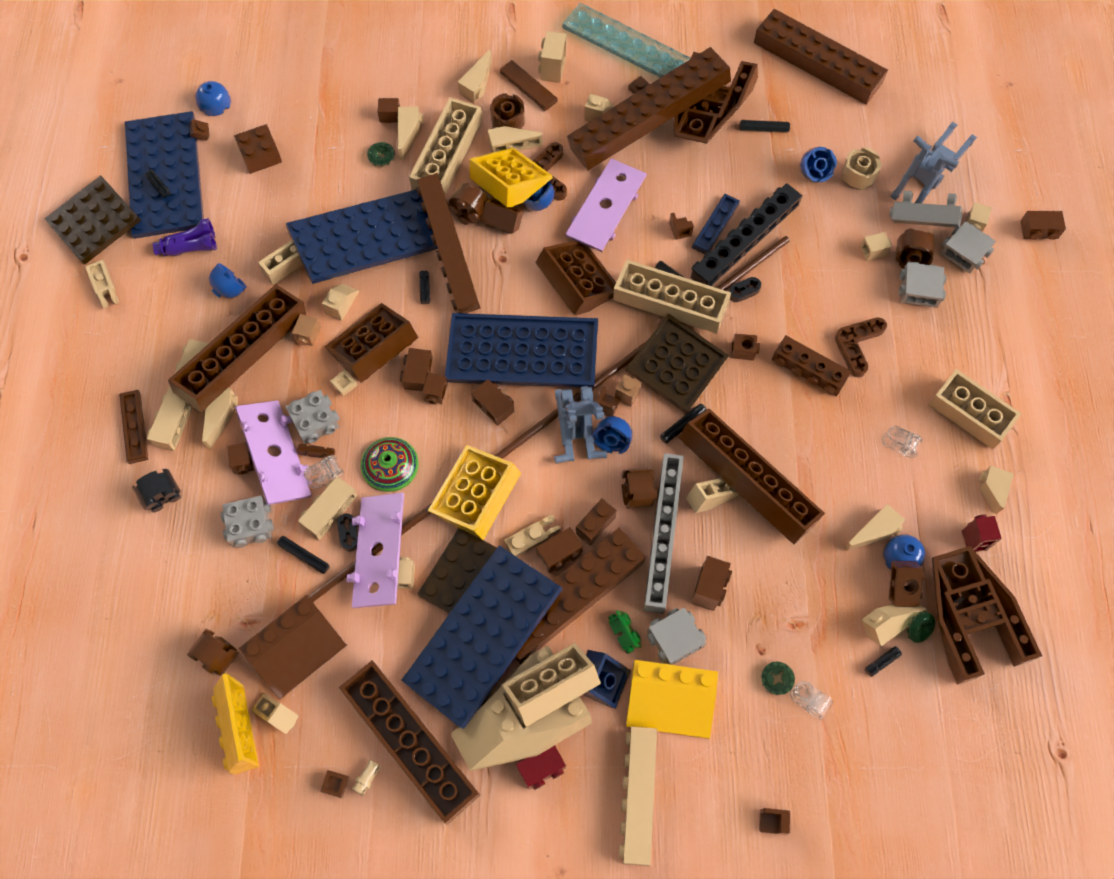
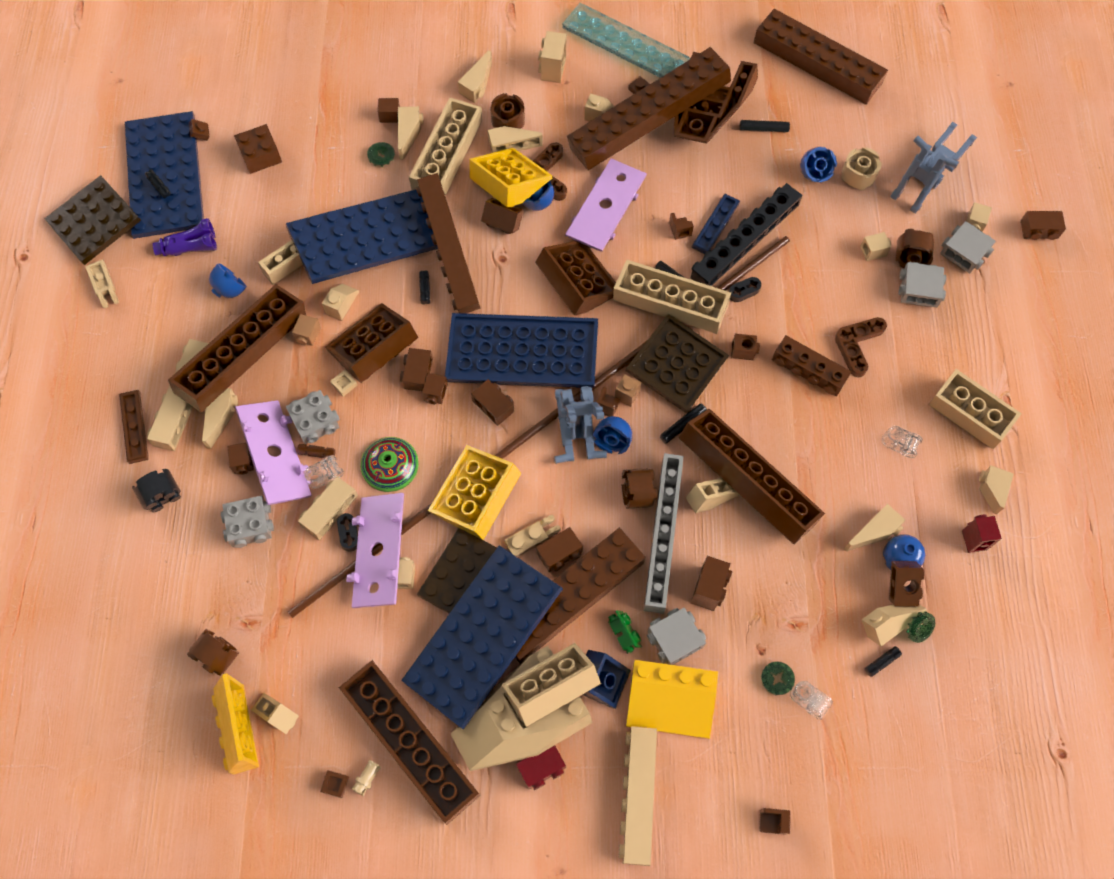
blue cylinder [195,81,231,116] -> none
reddish brown slope [238,595,347,699] -> none
black axle [277,536,330,574] -> none
reddish brown brick [448,183,489,225] -> none
reddish brown tile [500,60,558,111] -> none
reddish brown brick [575,498,617,546] -> none
light grey brick [890,191,963,228] -> none
reddish brown wedge [932,546,1042,685] -> none

